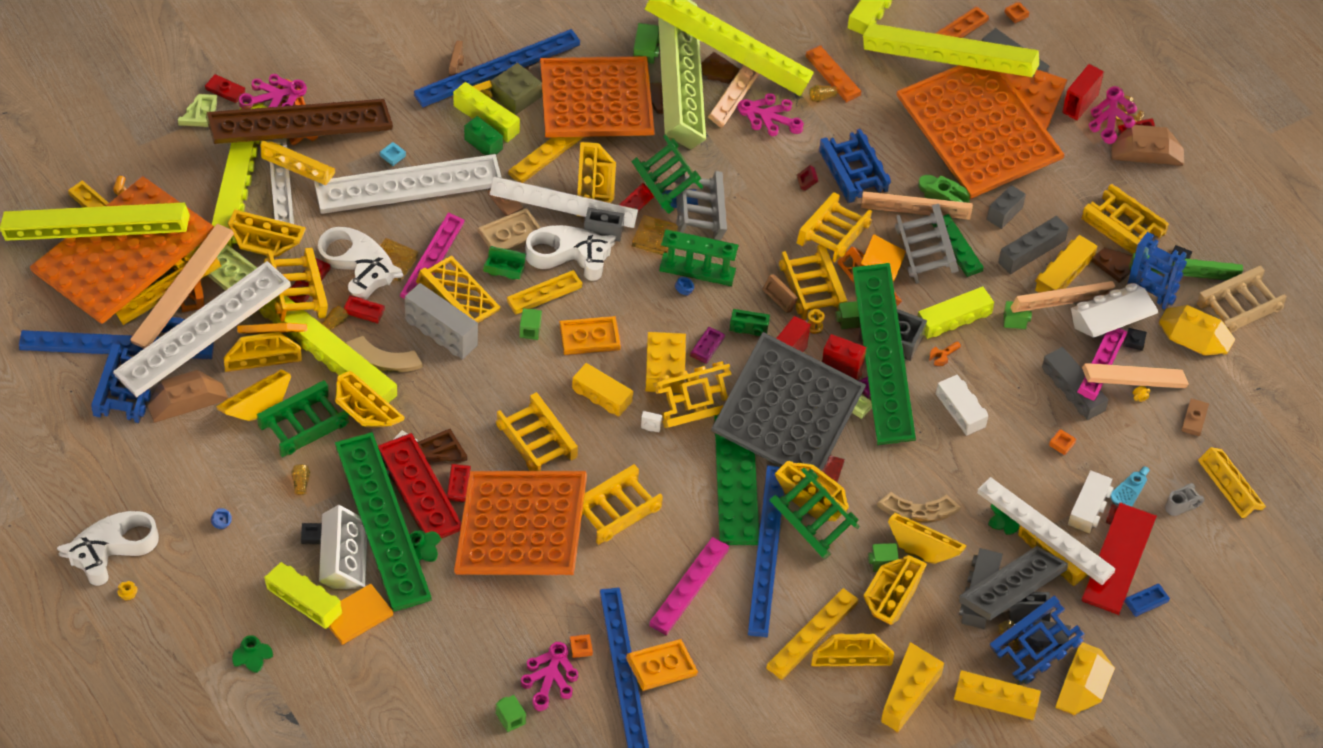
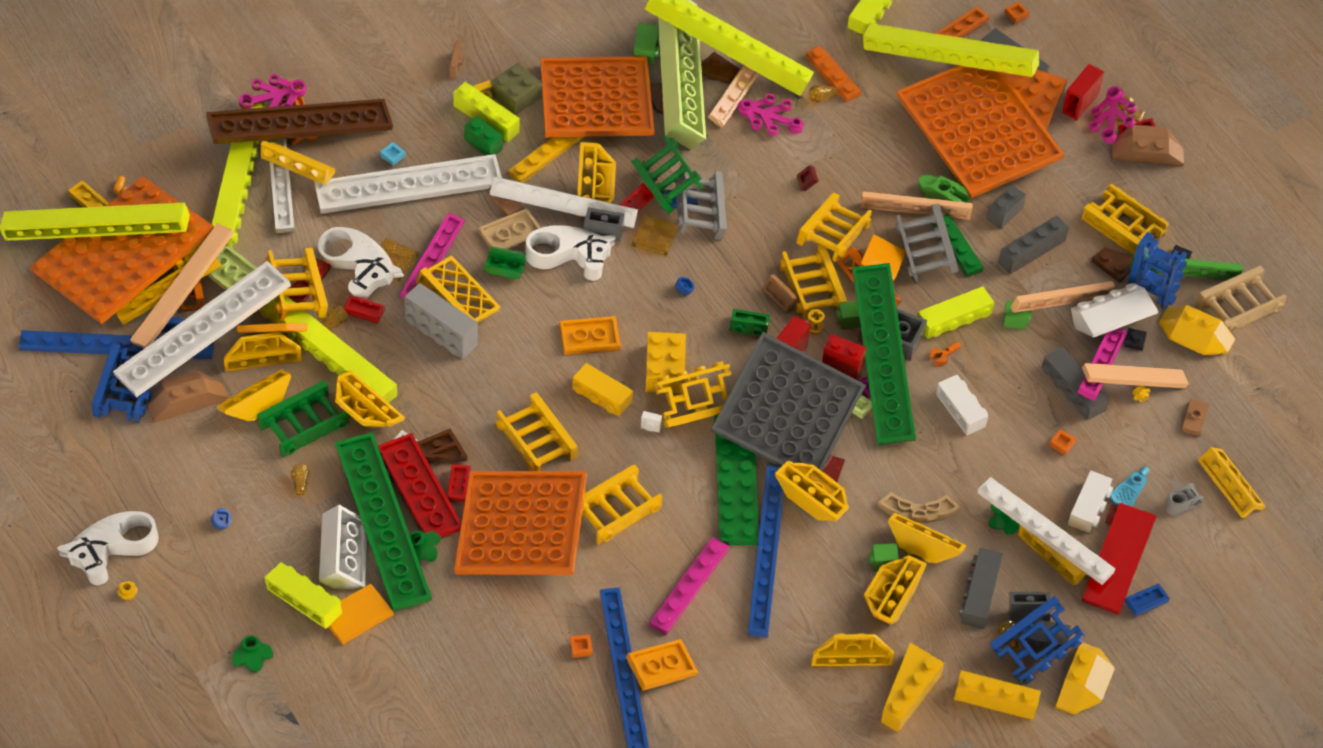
yellowish green wing [178,94,217,127] -> none
red plate [205,74,246,103] -> none
yellow wedge [228,209,306,258] -> none
black plate [301,523,322,544] -> none
tan tile [346,336,423,372] -> none
blue plate [414,29,580,108] -> none
bright green brick [496,695,526,733] -> none
yellow plate [507,270,582,315] -> none
bright green brick [519,308,542,340] -> none
dark pink plant [521,642,578,711] -> none
green fence [659,229,739,287] -> none
magenta plate [690,327,725,364] -> none
yellow plate [766,588,859,680] -> none
green fence [770,467,860,559] -> none
blue fence [819,129,891,203] -> none
dark grey plate [959,546,1068,620] -> none
yellow brick [1035,235,1098,293] -> none

